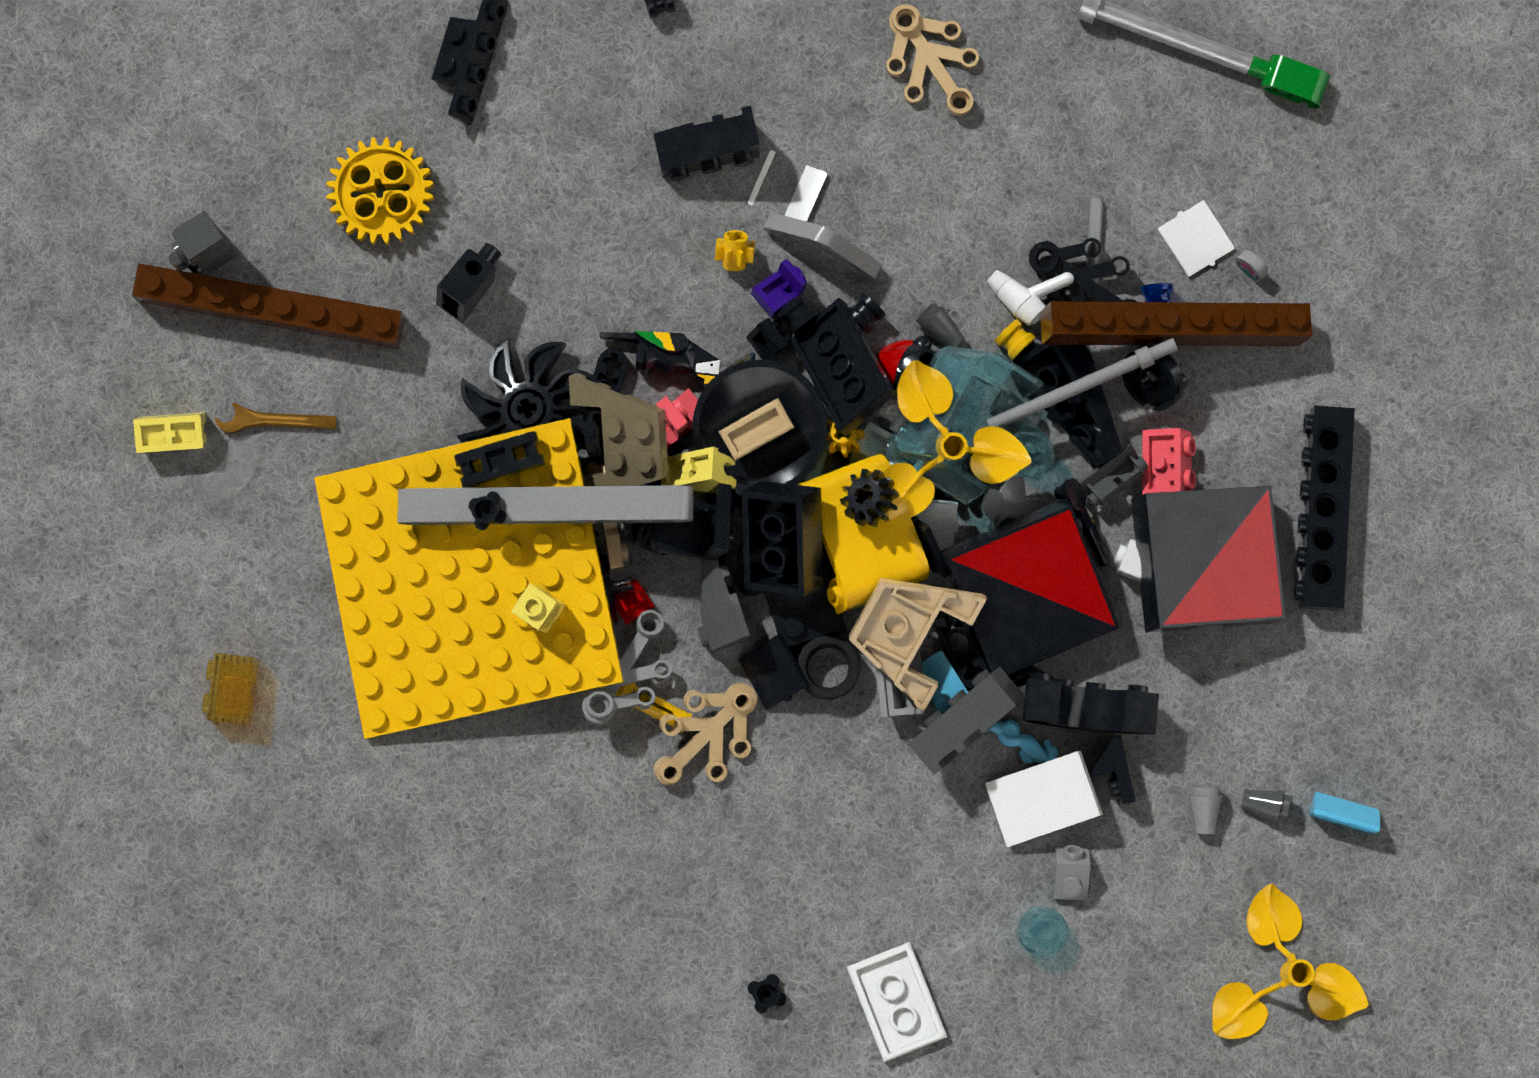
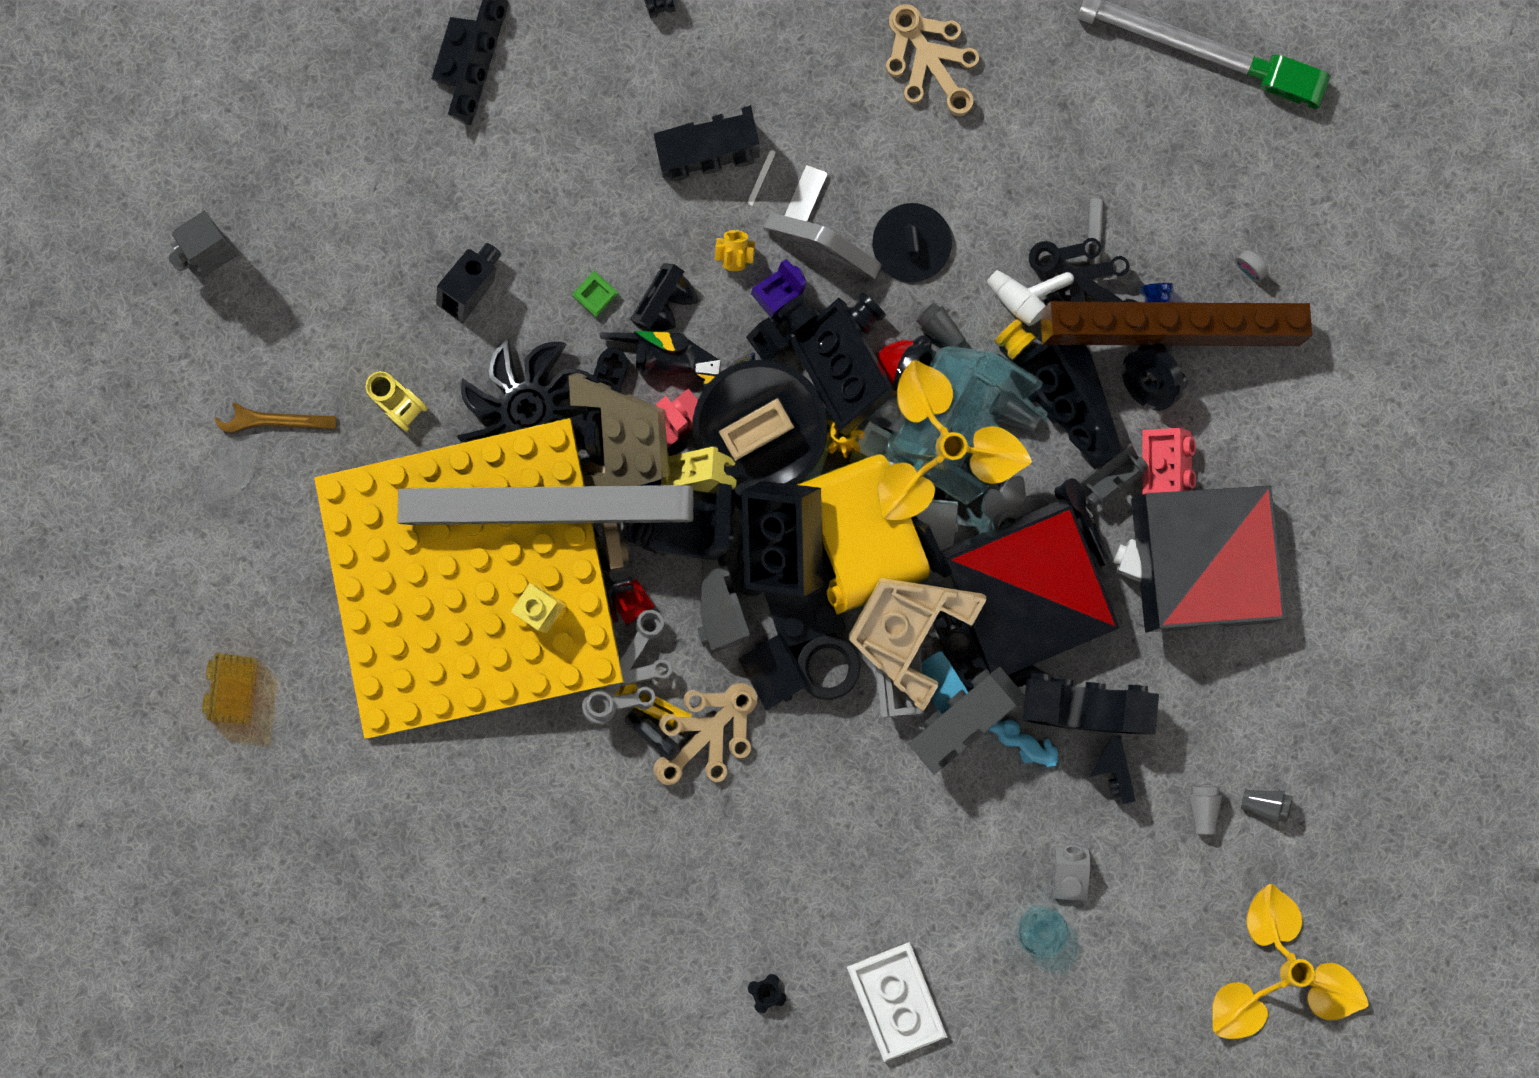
reddish brown brick [132,263,405,349] -> none
light yellow hinge [133,412,207,453] -> none
yellow gear [326,137,435,245] -> none
black plate [454,431,545,488] -> none
black plate [468,491,507,530] -> none
black gear [840,469,900,527] -> none
white tile [985,750,1103,847] -> none
light grey bar [987,338,1178,428] -> none
clear light blue hat [1014,422,1055,480] -> none
white piece [1157,200,1235,278] -> none
black brick [1294,405,1355,611] -> none
medium azure slope [1309,792,1380,834] -> none
none -> light yellow piece [365,371,428,433]
none -> bright green tile [572,271,619,318]
none -> black axle [625,708,681,761]
none -> black tile [630,263,698,331]
none -> black shield [872,203,952,282]

